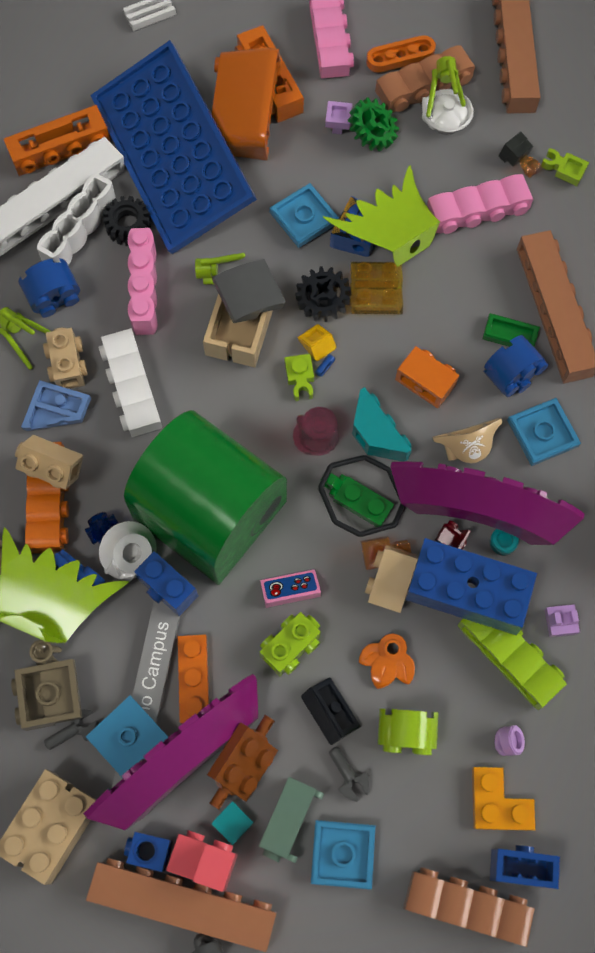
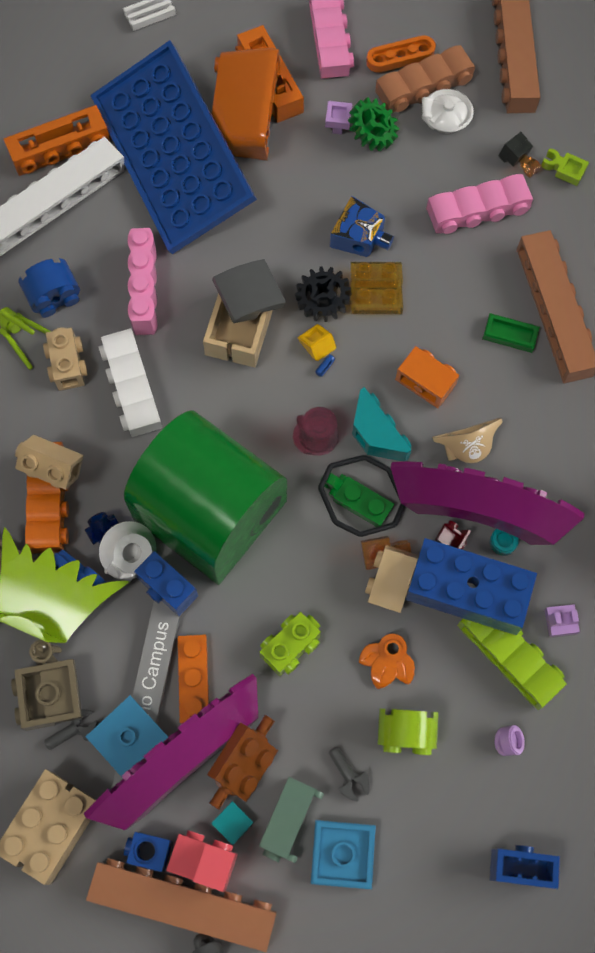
medium blue wing [21,380,91,431] -> none
white brick [37,173,116,265] -> none
black tyre [103,196,151,246] -> none
lime plant [195,253,246,285] -> none
slope [260,569,321,608] -> none
dark azure plate [269,183,339,248] -> none
lime plate [284,354,314,401] -> none
black slope [301,677,361,745] -> none
lime piece [323,165,440,267] -> none
nougat brick [403,867,535,947] -> none
lime plant [426,56,466,117] -> none
light orange plate [472,767,535,831] -> none
blue brick [483,335,548,397] -> none
dark azure plate [507,398,581,466] -> none

